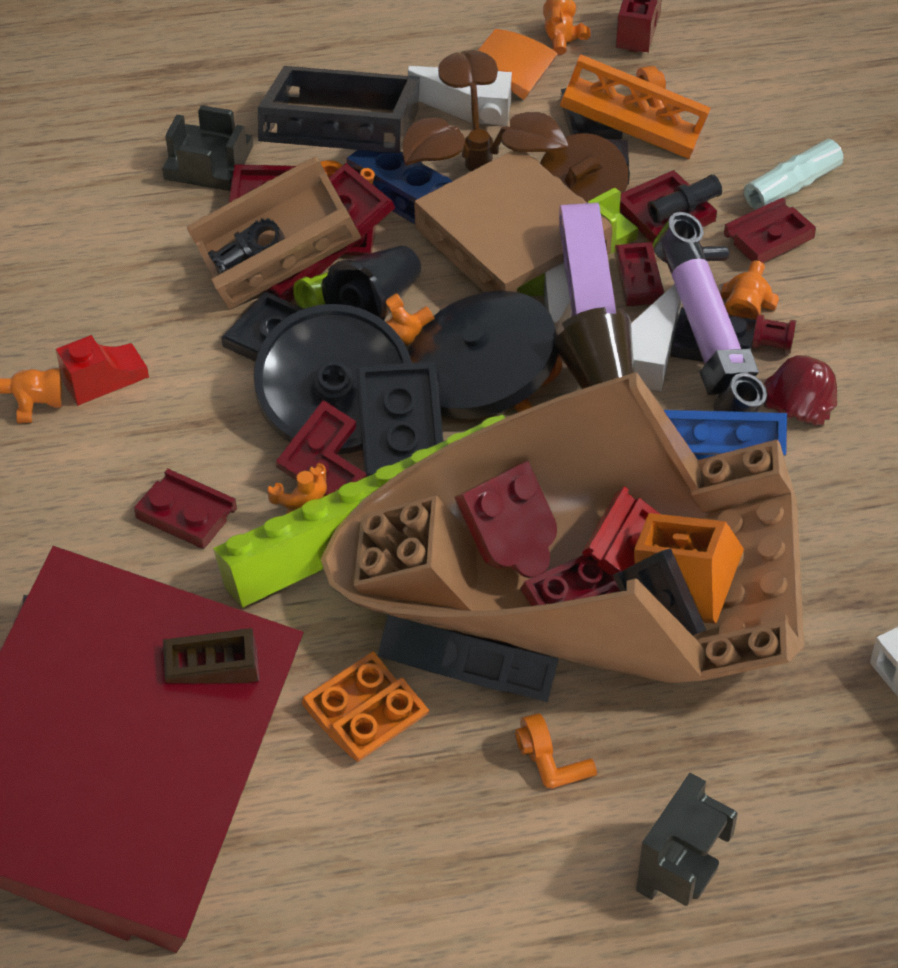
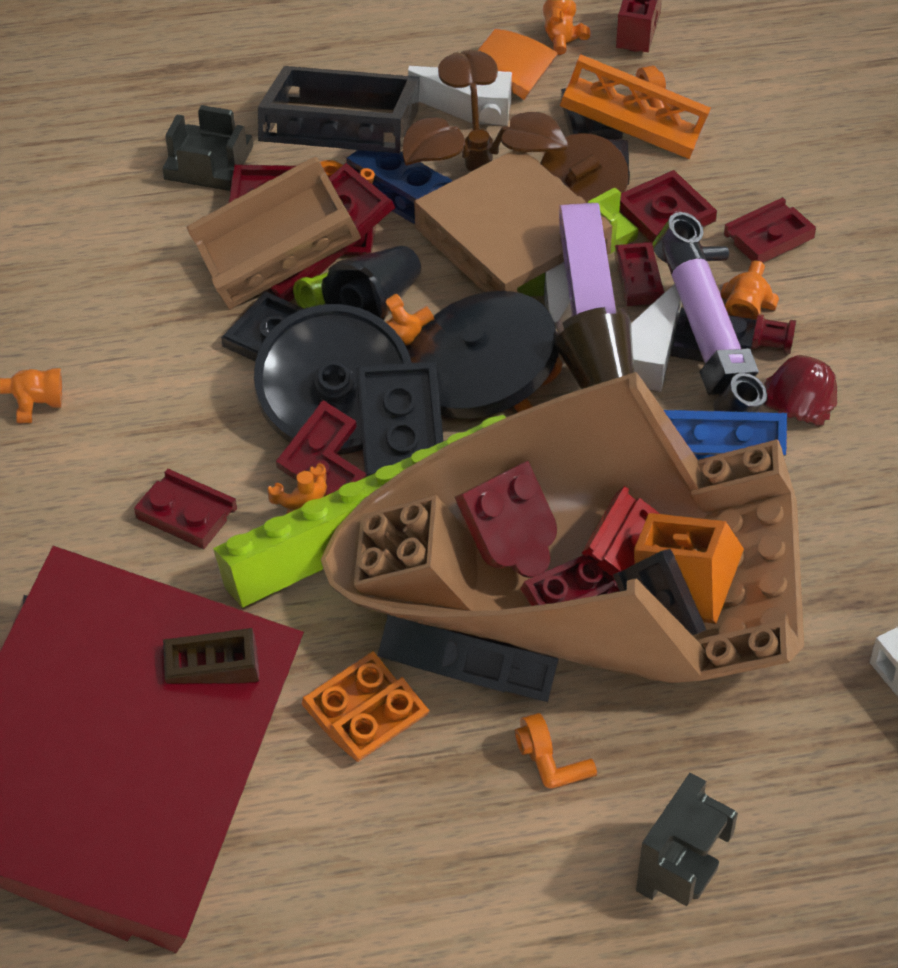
red arch [55,335,149,406] -> none
black connector [208,218,285,273] -> none
black pin [647,174,722,224] -> none
light aqua axle [744,139,844,210] -> none

